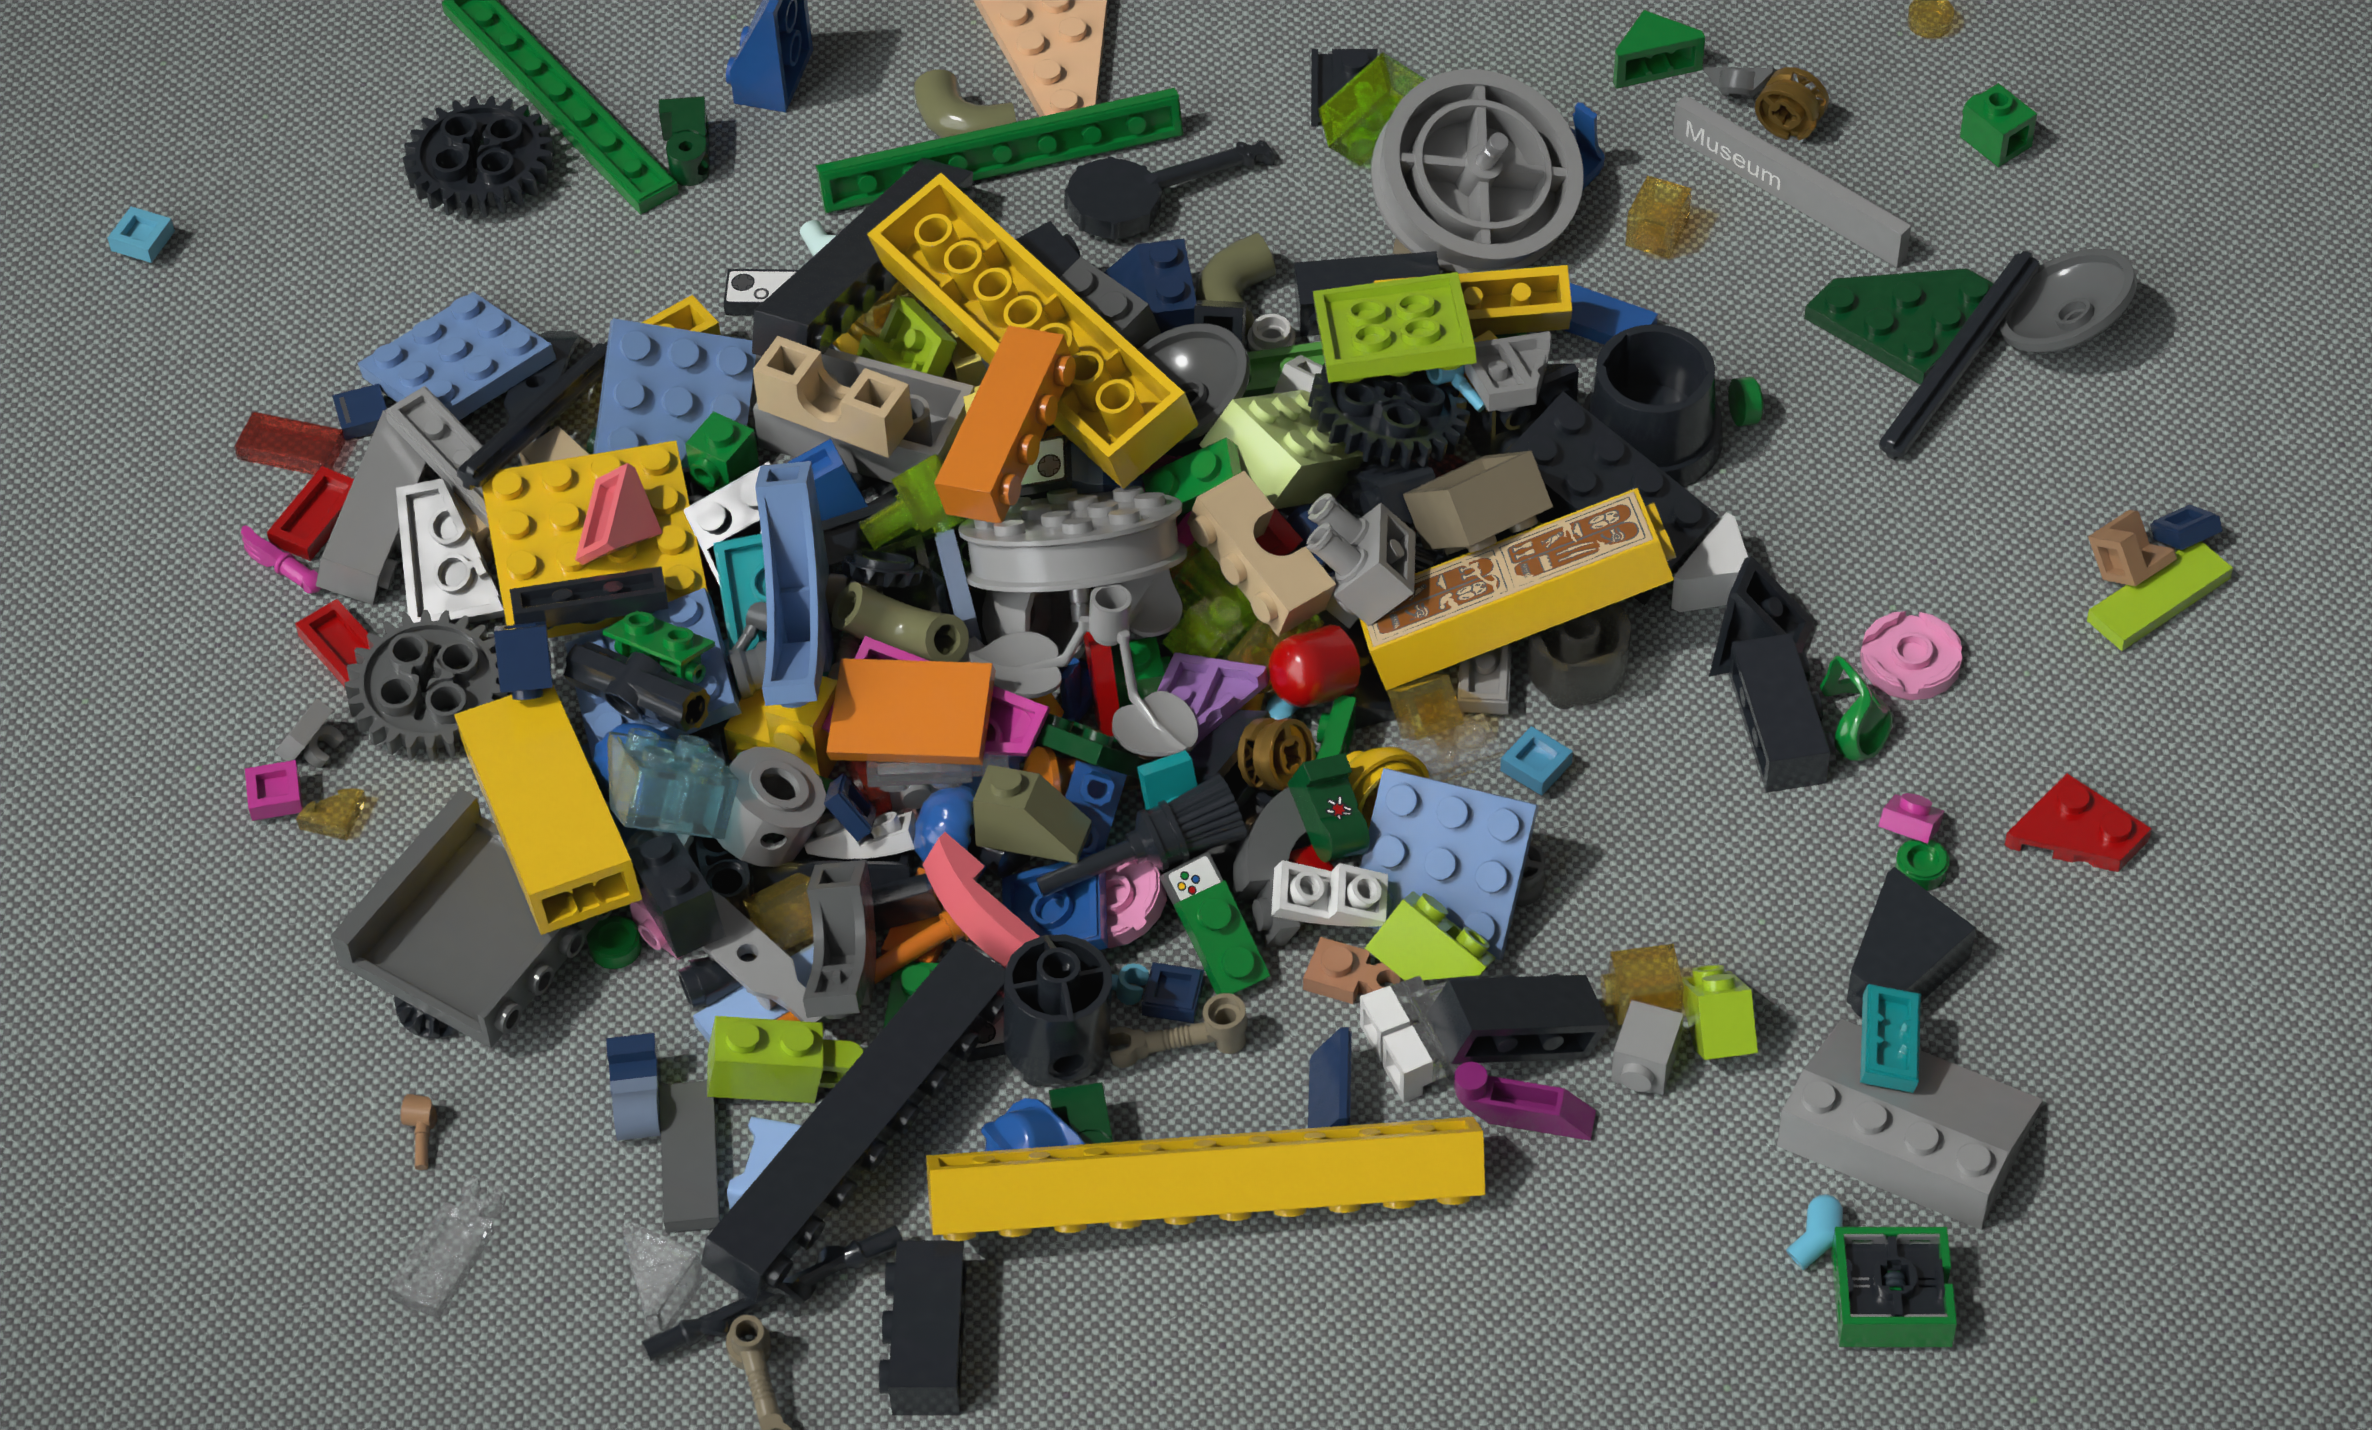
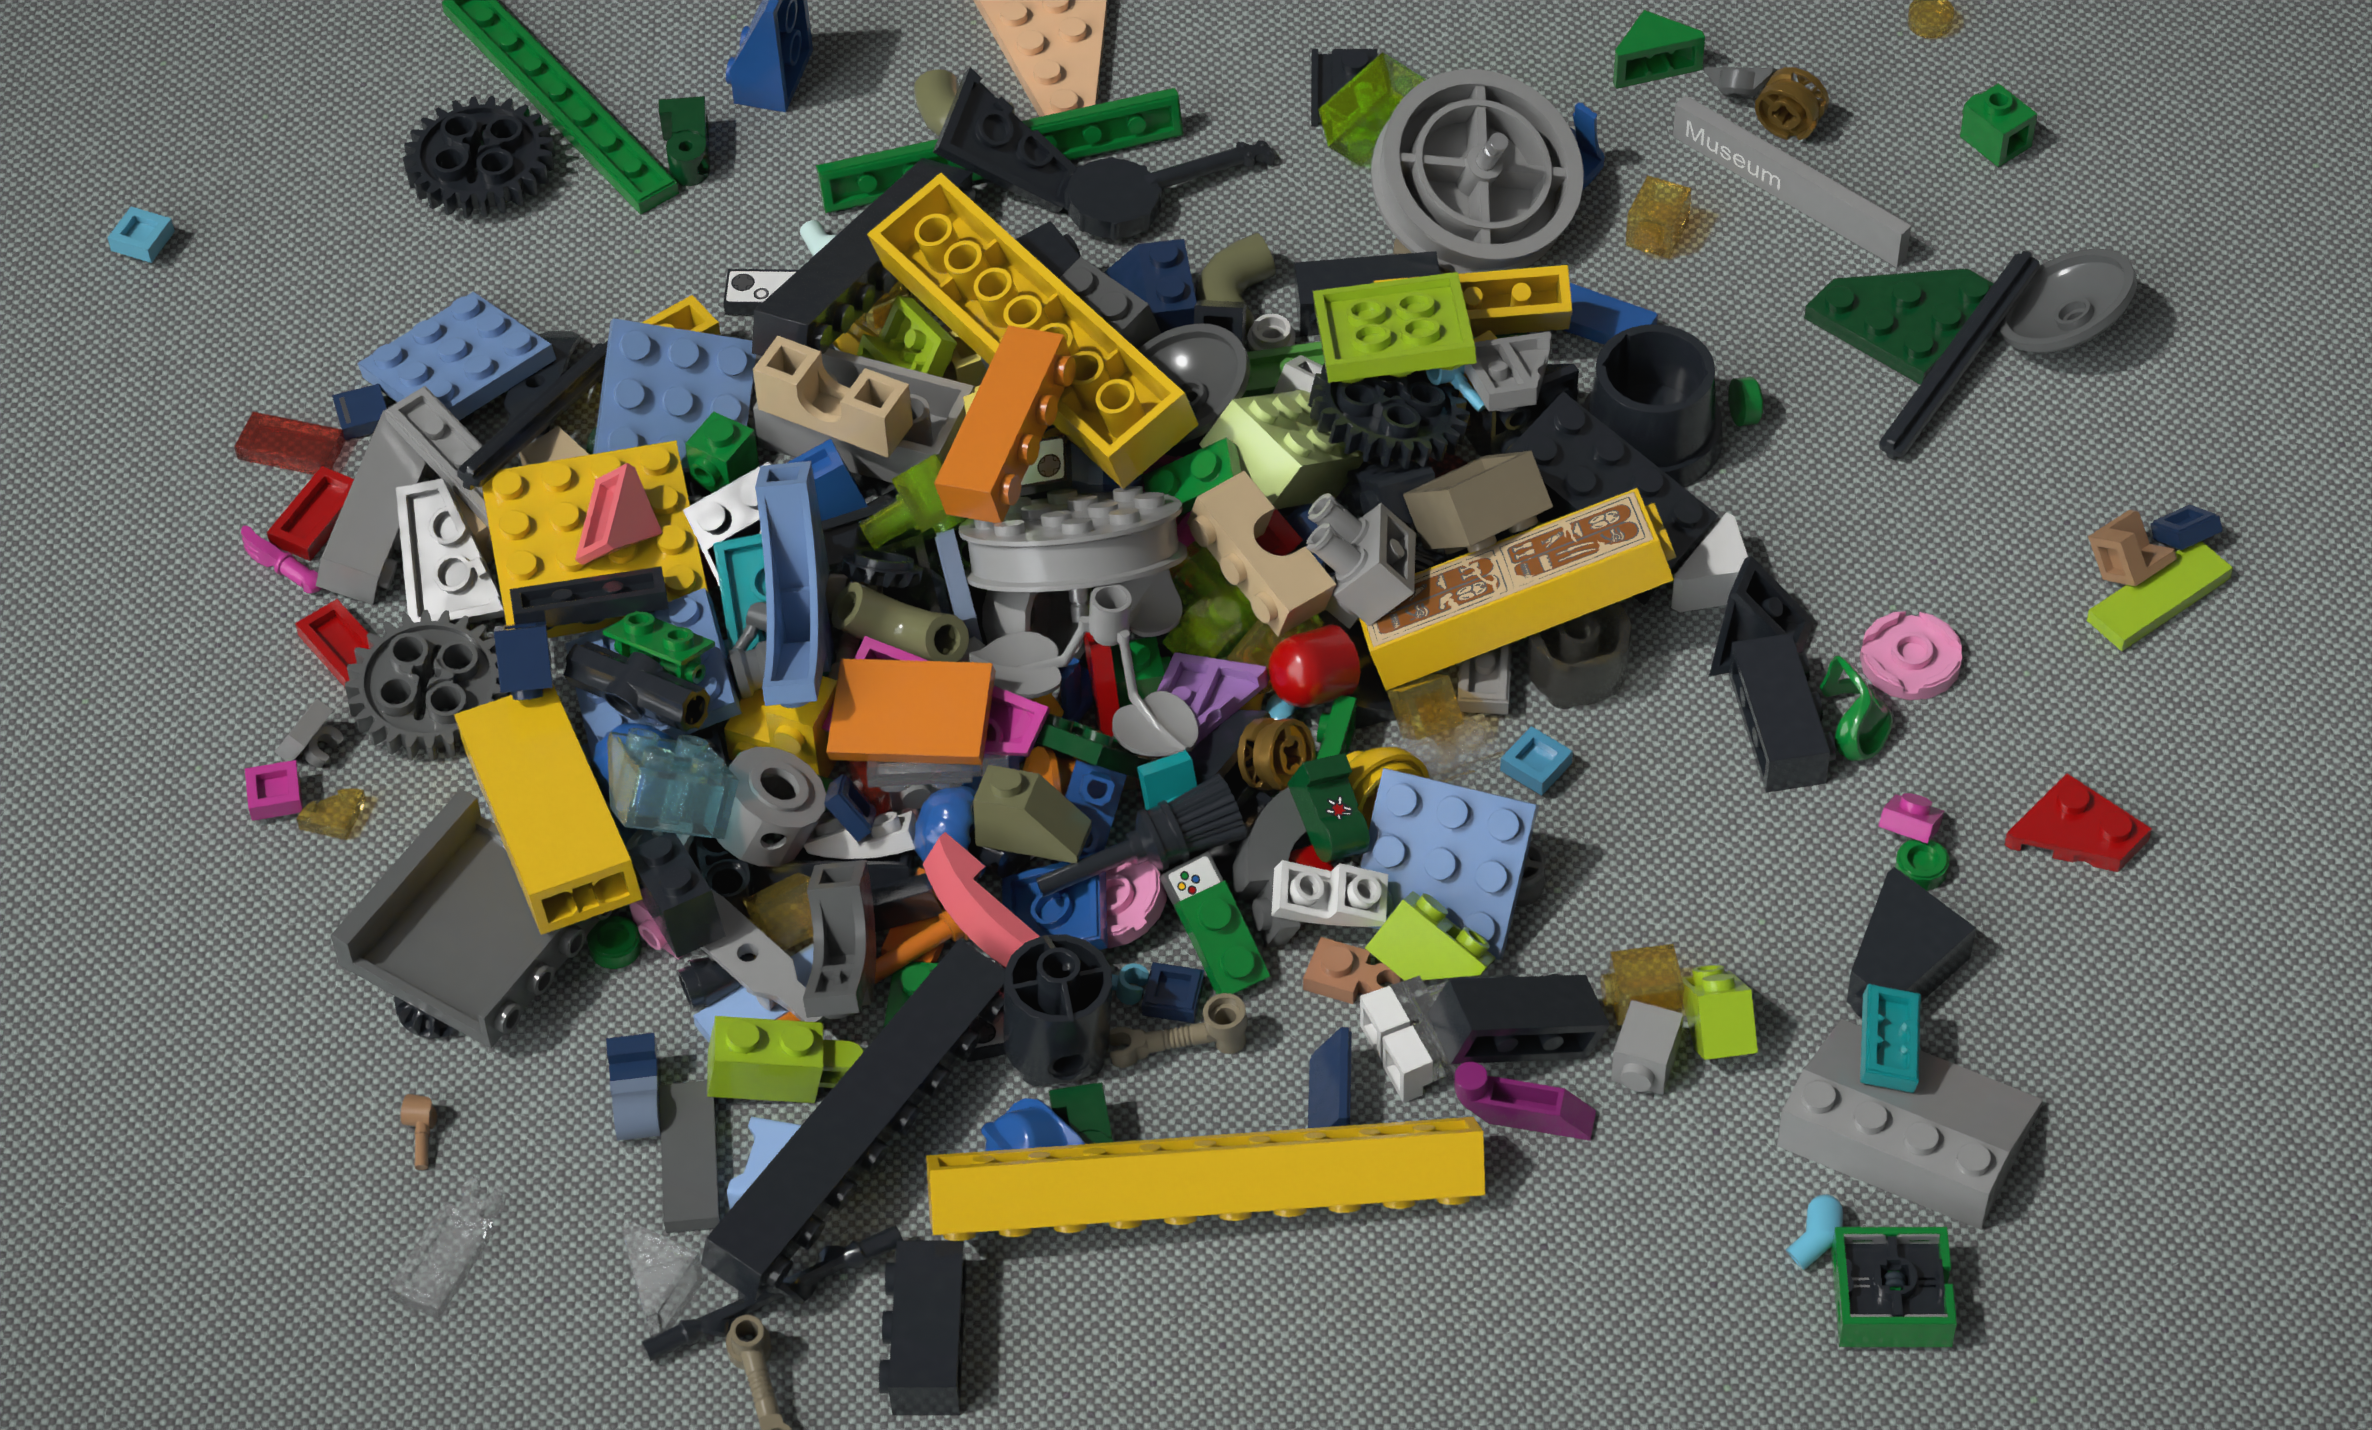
none -> black wing [933,67,1077,214]

